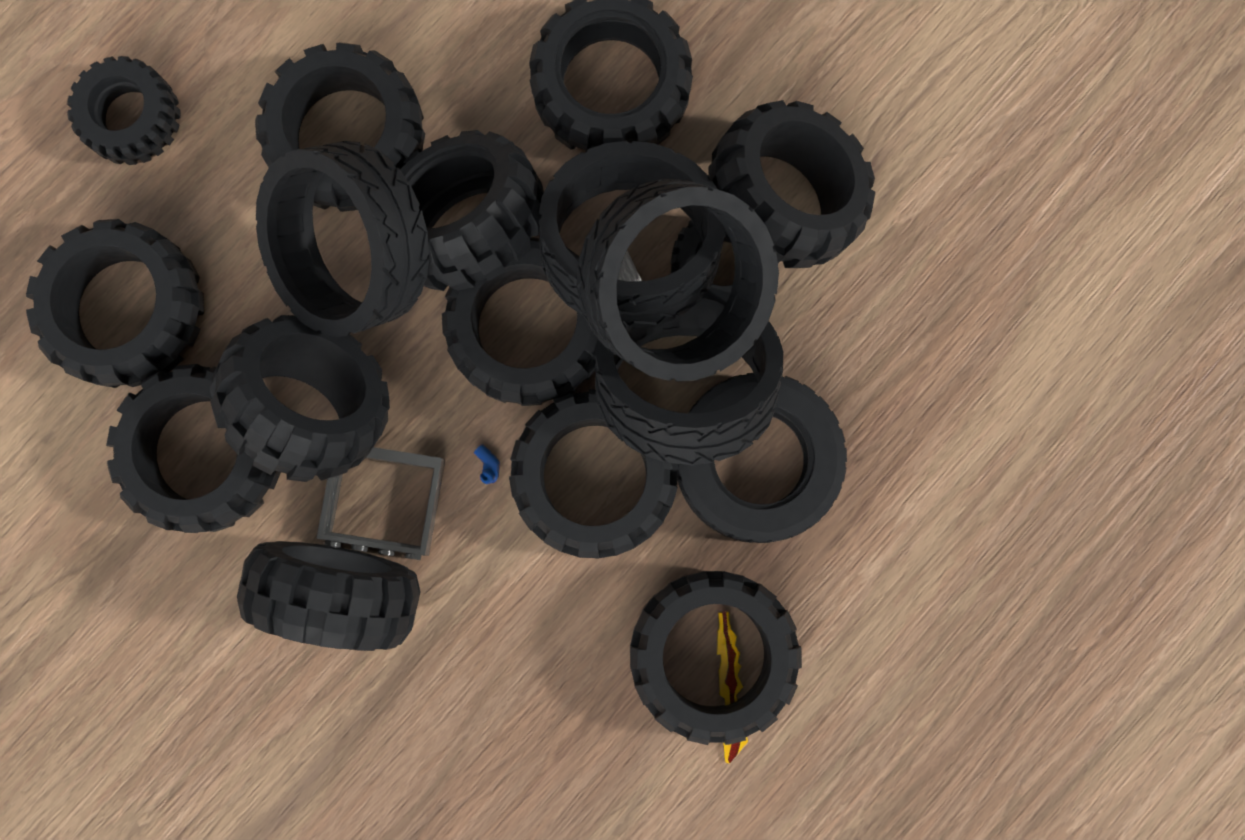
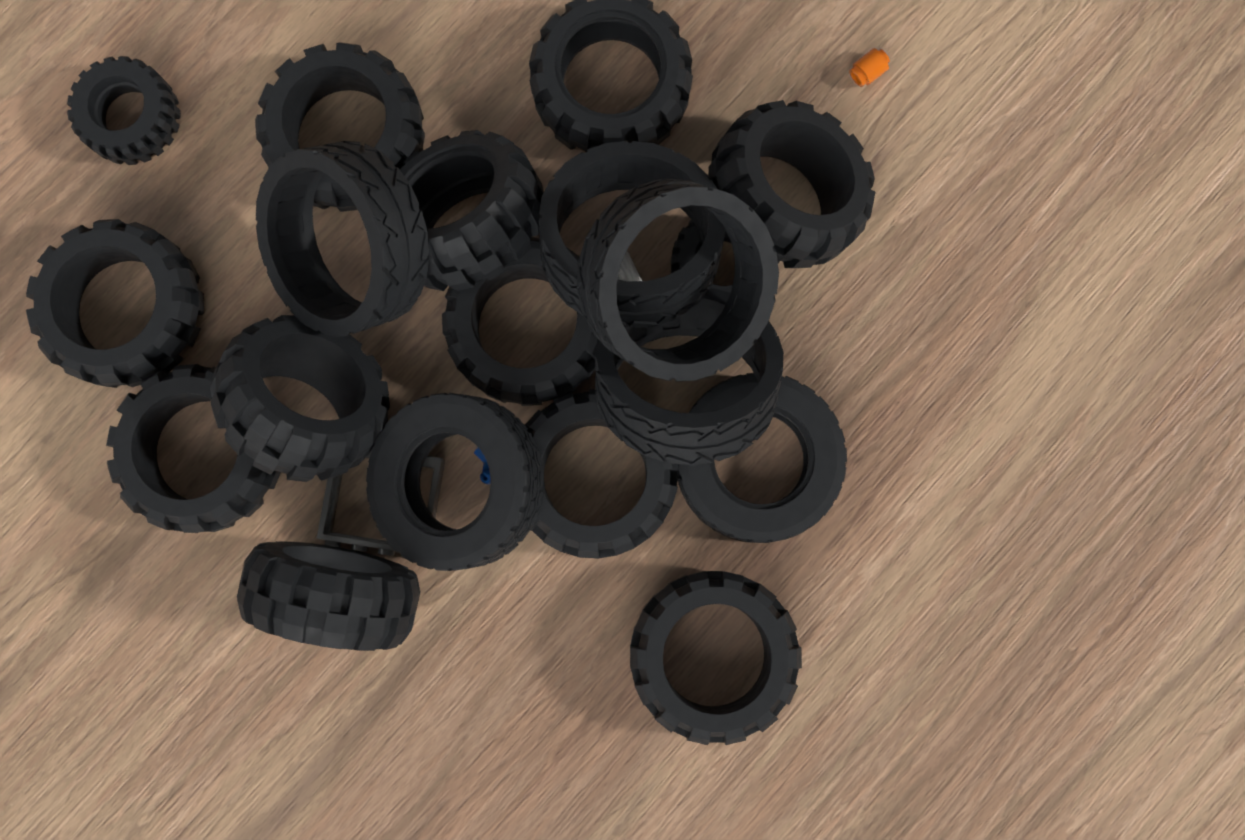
yellow sword [717,611,748,763] -> none
none -> black tyre [366,393,544,571]
none -> orange brick [849,48,890,87]

